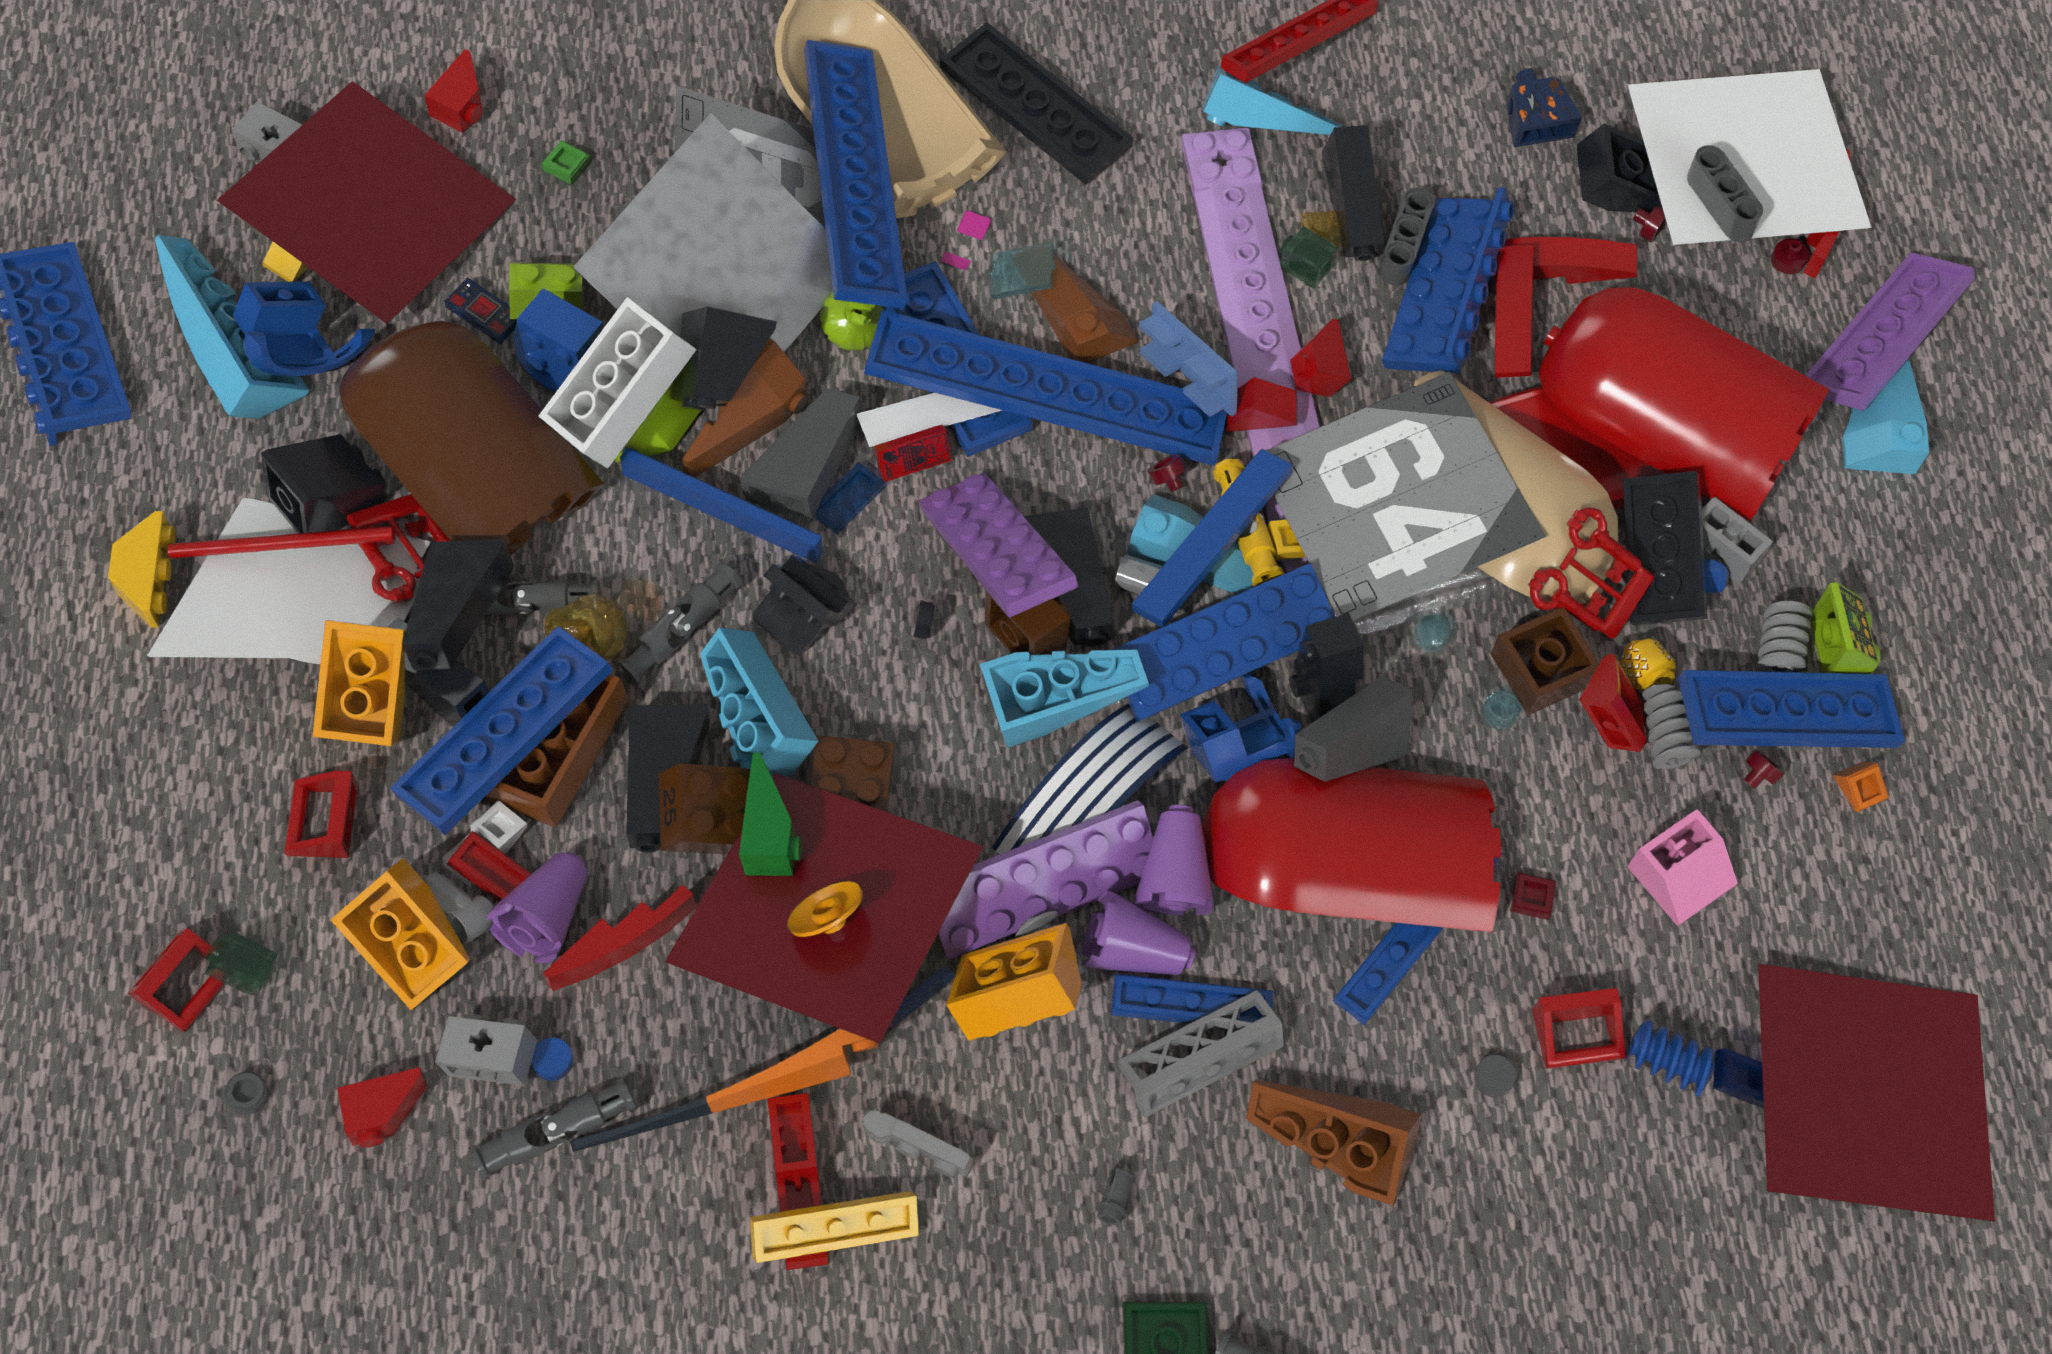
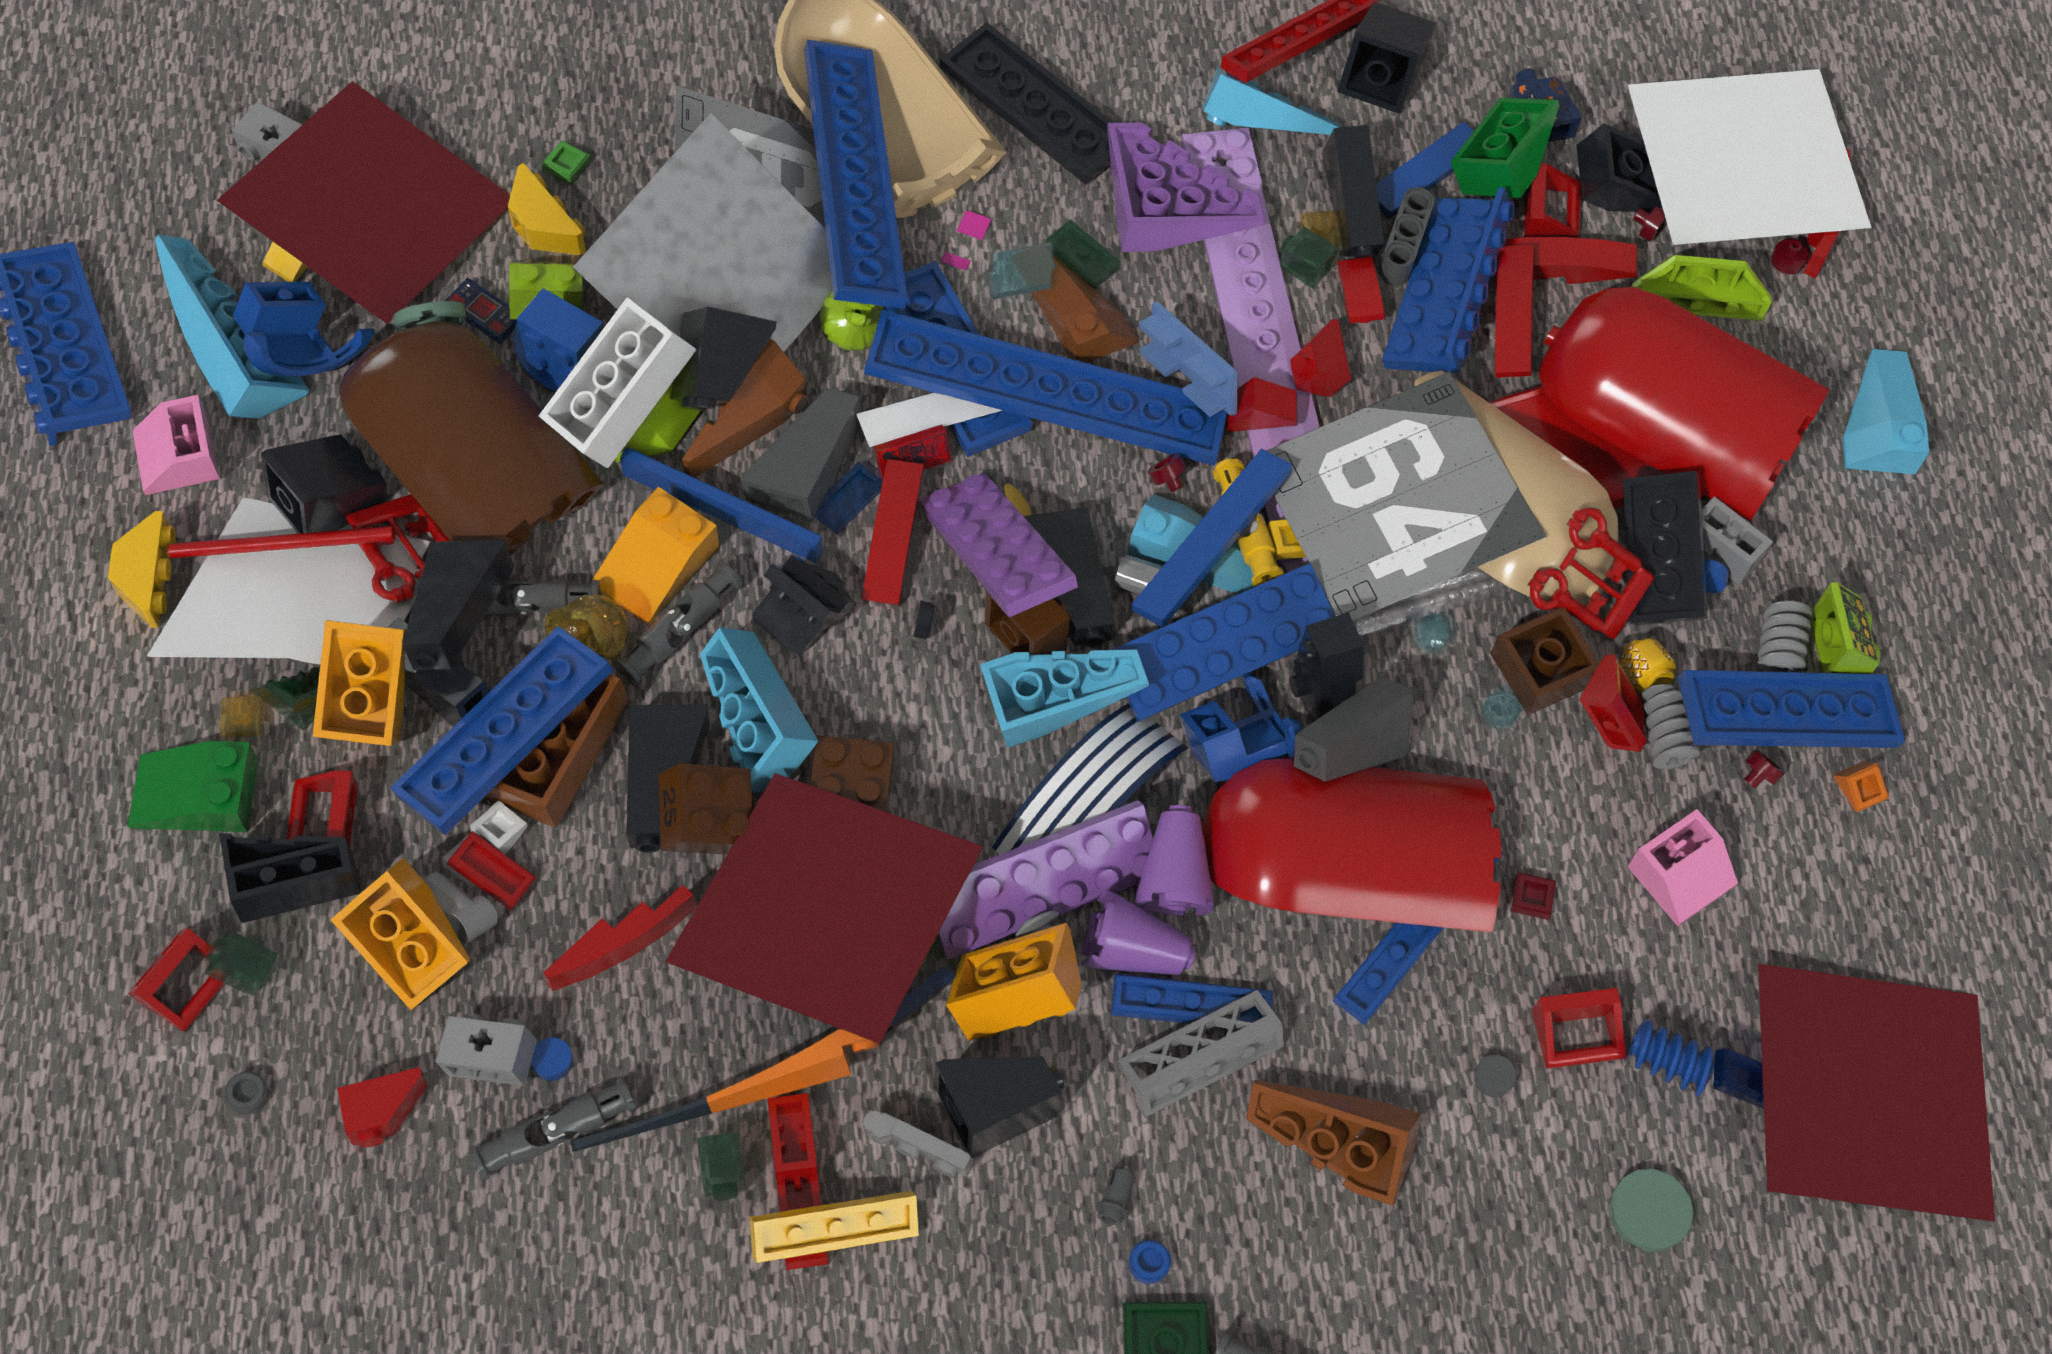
red slope [424,49,483,133] -> none
medium lavender cone [487,852,588,963] -> none
green slope [739,753,802,876] -> none
light orange dish [788,881,863,937] -> none
dark grey beam [1687,145,1763,242] -> none
medium lavender plate [1805,252,1975,411] -> none
none -> green slope [127,741,259,832]
none -> bright pink slope [133,395,220,495]
none -> black wedge [219,833,361,923]
none -> clear yellow plate [220,696,264,738]
none -> clear green slope [249,666,320,731]
none -> sand green tile [393,301,467,331]
none -> yellow slope [508,163,587,255]
none -> light orange slope [590,486,719,625]
none -> clear green brick [697,1132,747,1201]
none -> red slope [862,459,924,606]
none -> black slope [935,1056,1065,1158]
none -> yellow sticker [1004,483,1032,516]
none -> clear green plate [1046,219,1120,289]
none -> medium lavender slope [1107,123,1265,252]
none -> blue tile [1128,1240,1171,1284]
none -> black slope [1337,2,1437,114]
none -> red slope [1337,257,1384,324]
none -> blue tile [1376,121,1474,219]
none -> green slope [1450,98,1560,198]
none -> red tile [1523,163,1581,238]
none -> sand green tile [1608,1169,1694,1253]
none -> lime wedge [1631,255,1772,321]

